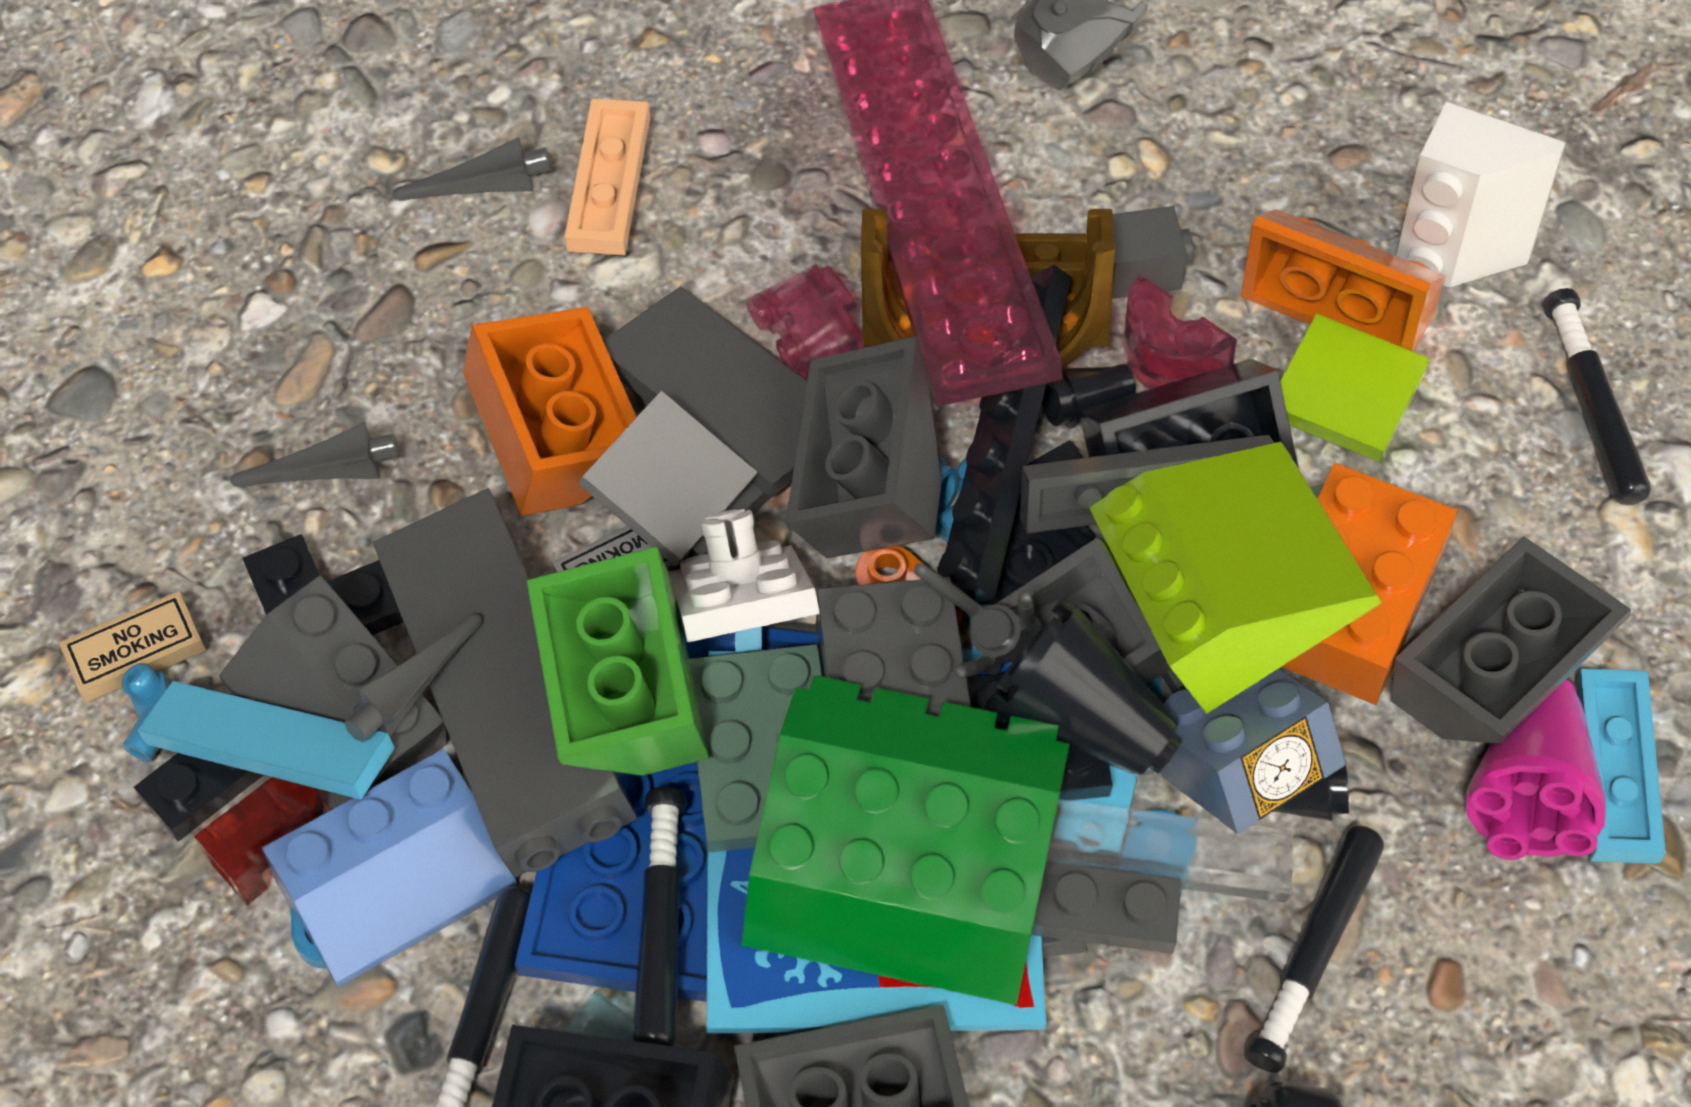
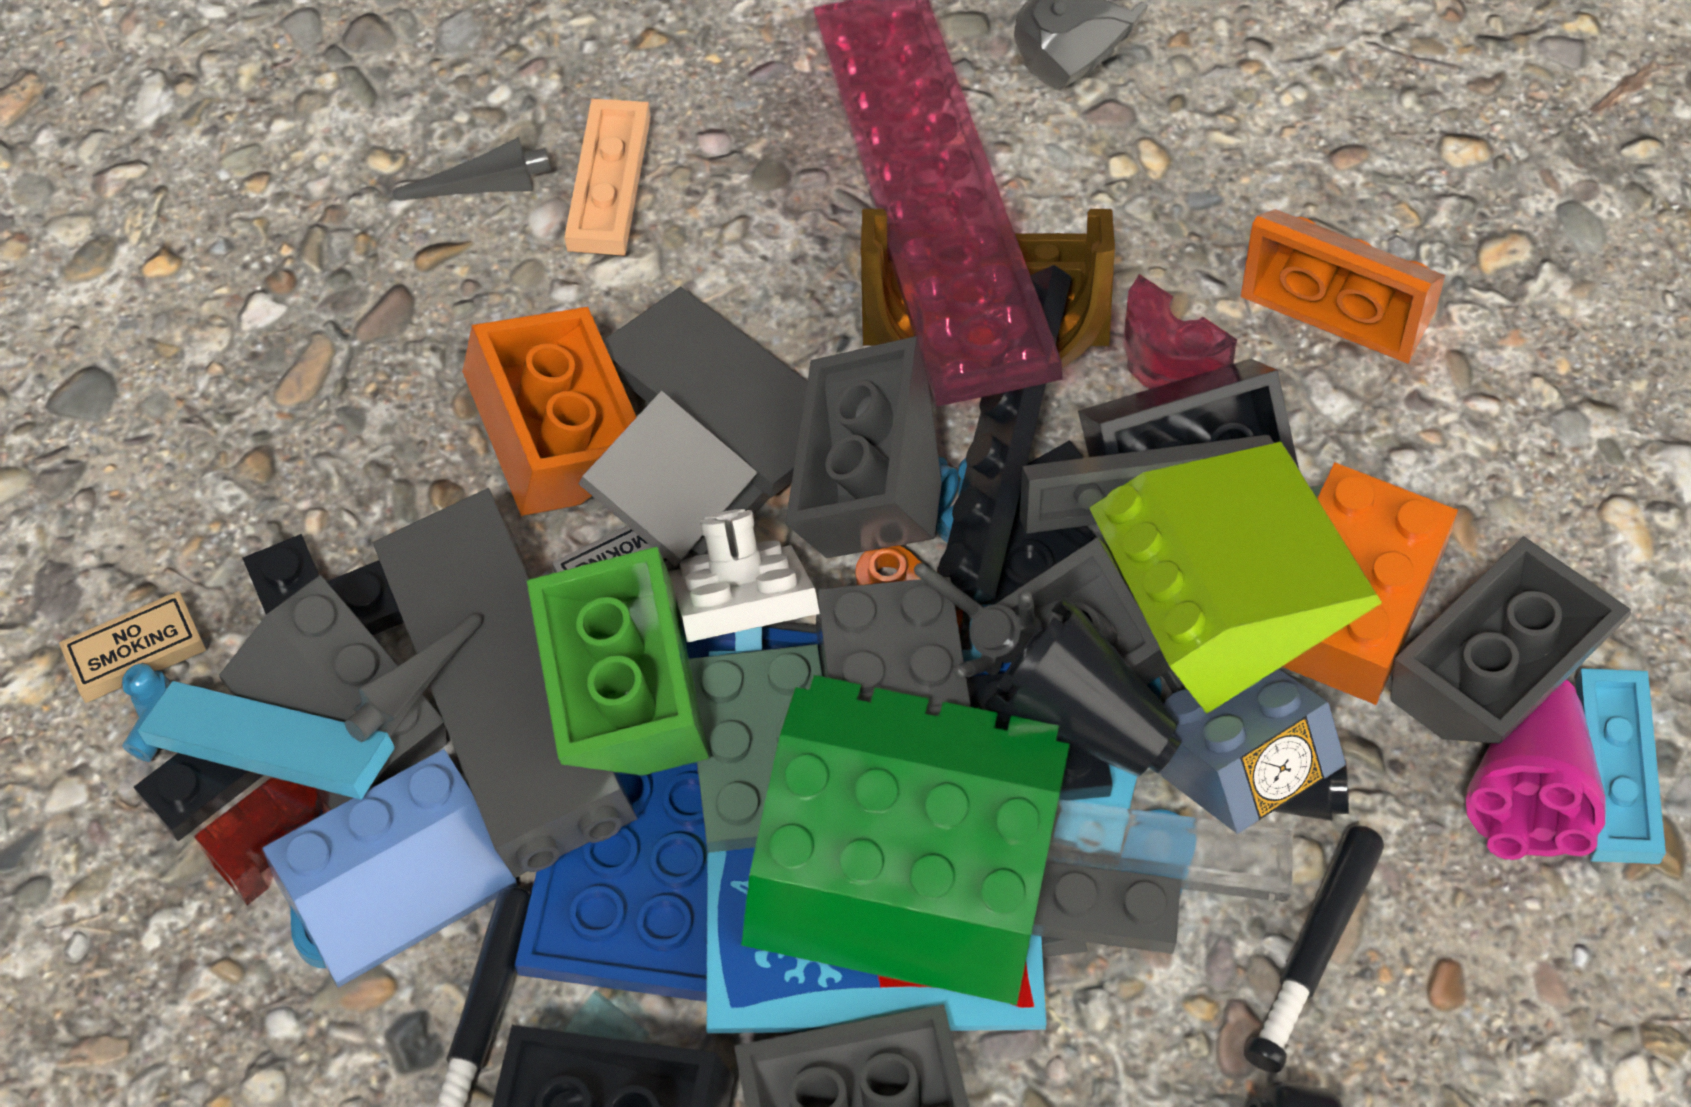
dark grey piece [230,422,400,487] -> none
black piece [633,787,686,1047] -> none
clear pink cylinder [746,264,871,381] -> none
black cone [1041,364,1136,429] -> none
dark grey brick [1112,206,1194,299] -> none
lime tile [1280,313,1430,462] -> none
white slope [1396,101,1566,287] -> none
black piece [1542,288,1651,506] -> none

